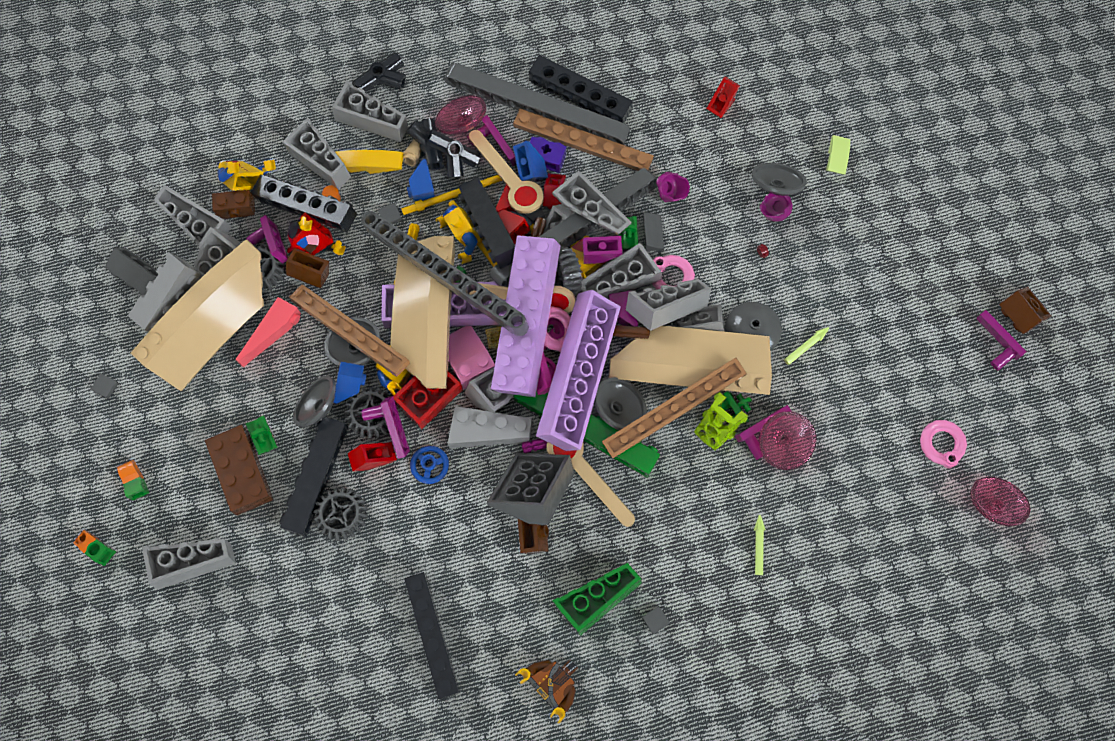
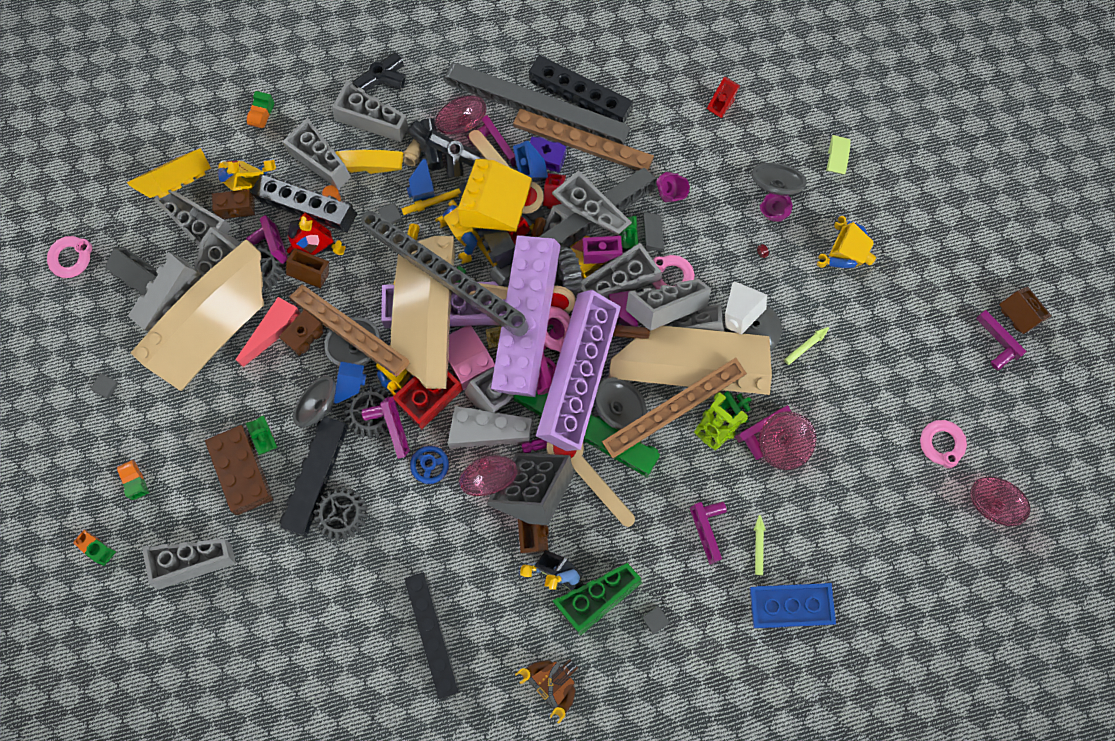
red slope [347,442,397,472] -> none
none -> bright pink piece [47,236,92,278]
none -> yellow slope [127,148,211,198]
none -> leg [247,91,275,128]
none -> reddish brown brick [279,309,325,356]
none -> yellow slope [458,159,532,232]
none -> clear pink dish [459,455,517,496]
none -> torso [520,550,583,591]
none -> magenta piece [689,501,727,565]
none -> white slope [725,281,767,335]
none -> blue plate [750,583,836,629]
none -> yellow torso [817,216,876,268]

